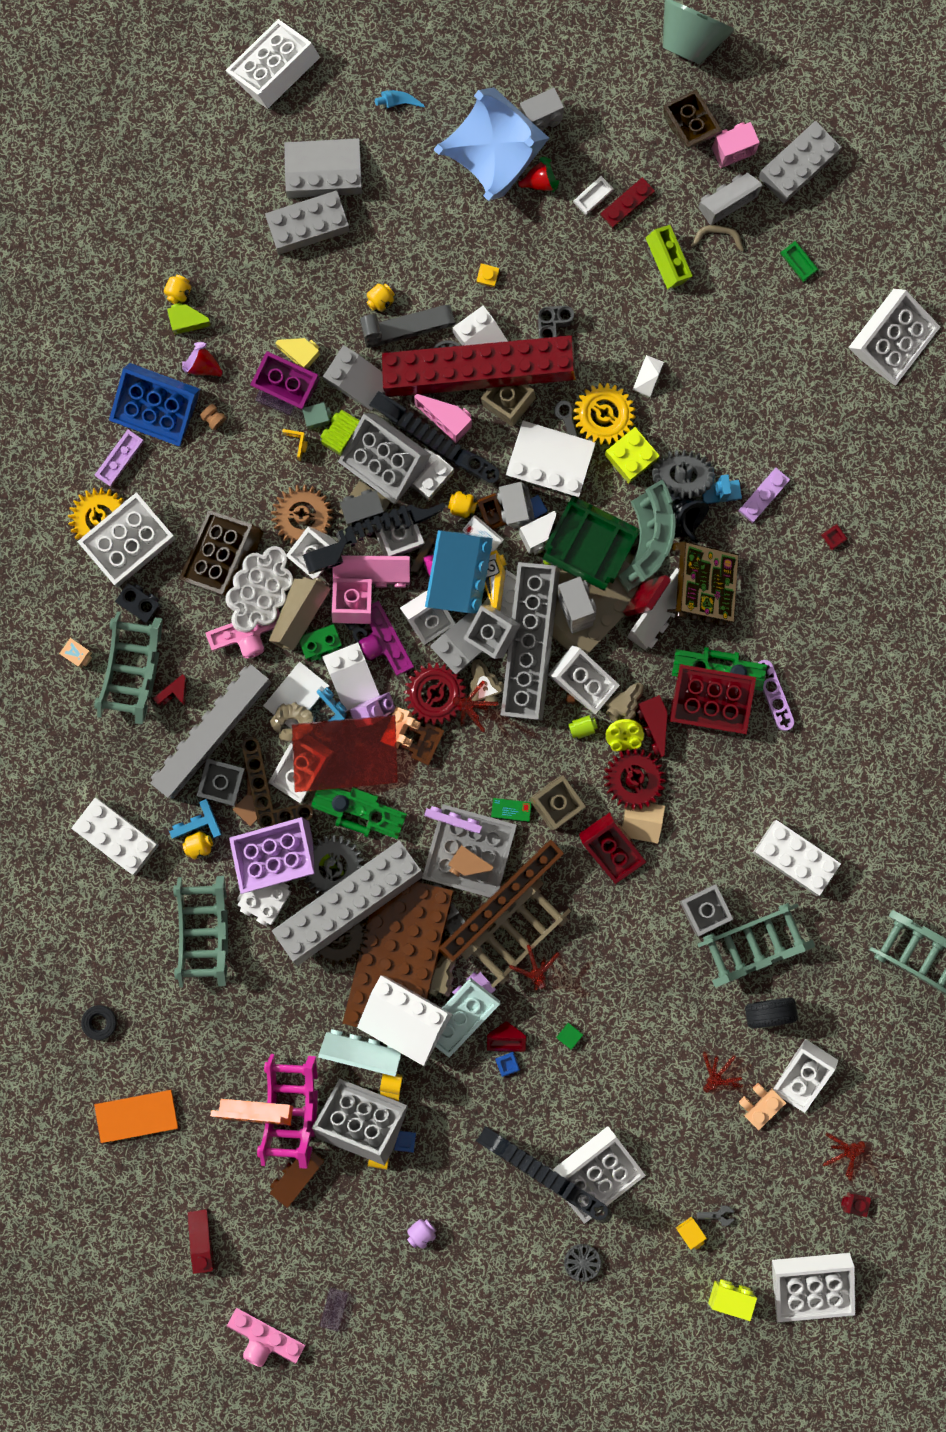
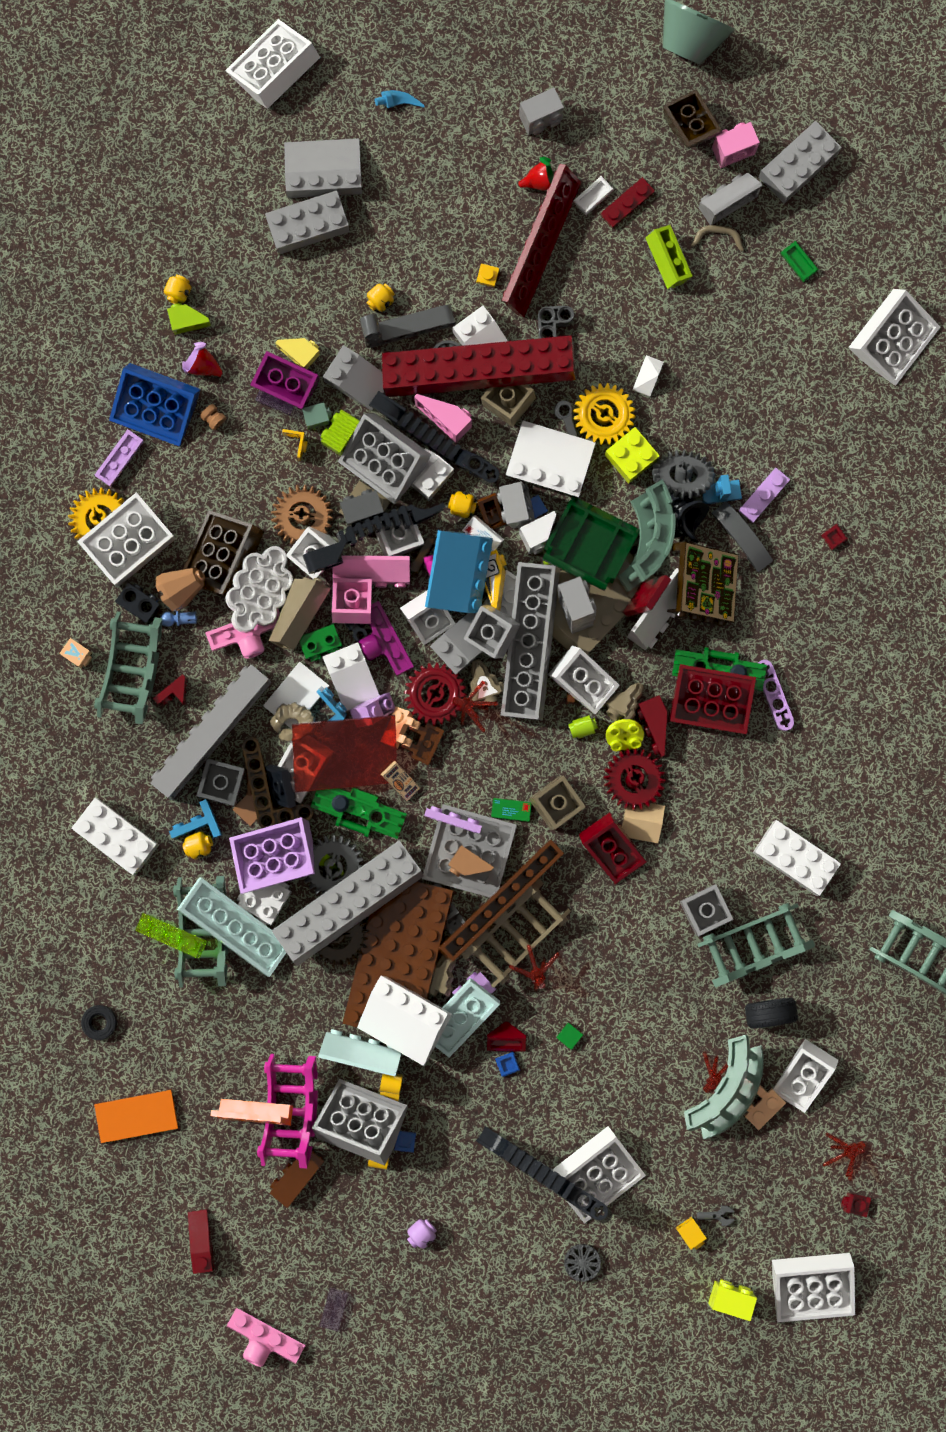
light blue piece [434,87,549,201] -> none
none -> clear neon green plate [135,913,207,959]
none -> medium nougat cone [156,568,205,611]
none -> medium blue pin [160,611,197,627]
none -> light aqua plate [177,877,286,977]
none -> black plate [264,764,296,808]
none -> tile [381,761,420,801]
none -> dark red plate [502,164,581,317]
none -> fence [684,1035,763,1140]
none -> dark grey slope [711,502,773,572]

